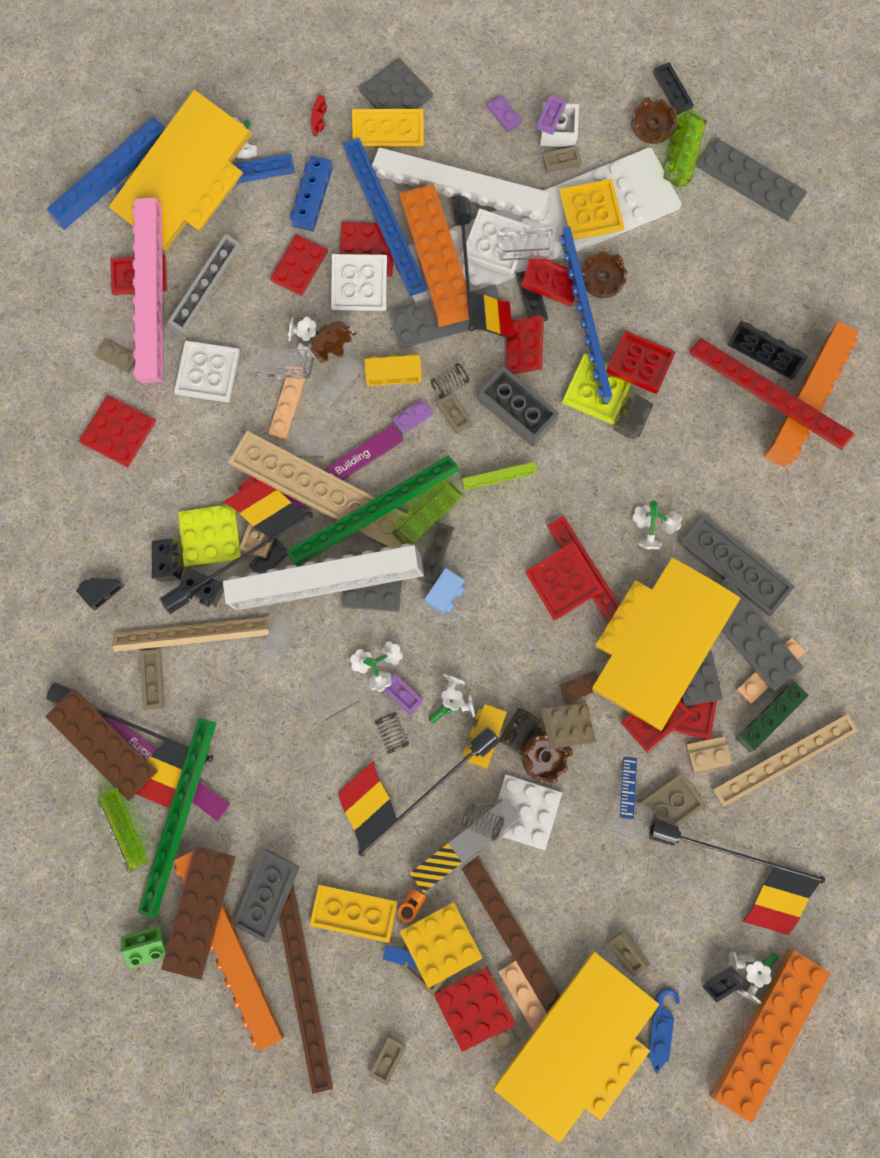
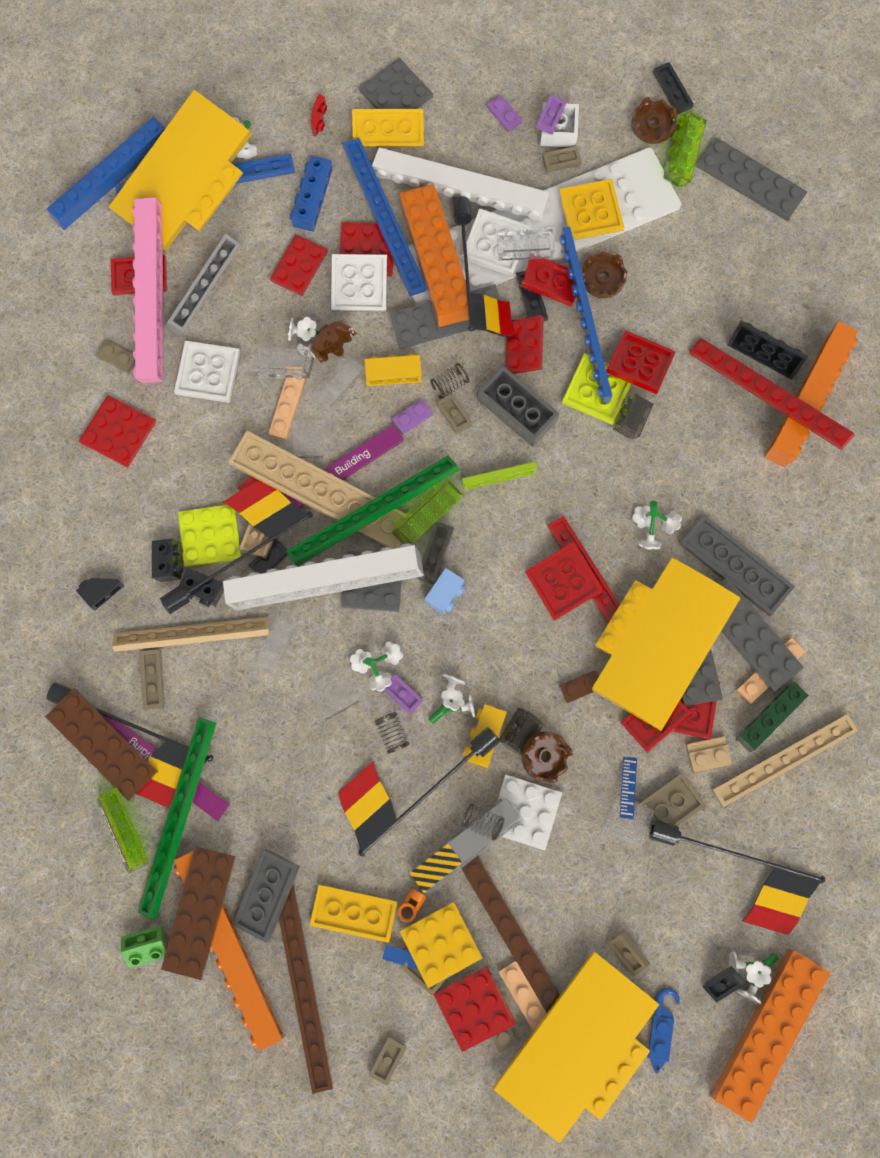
dark tan plate [541,704,596,749] -> none

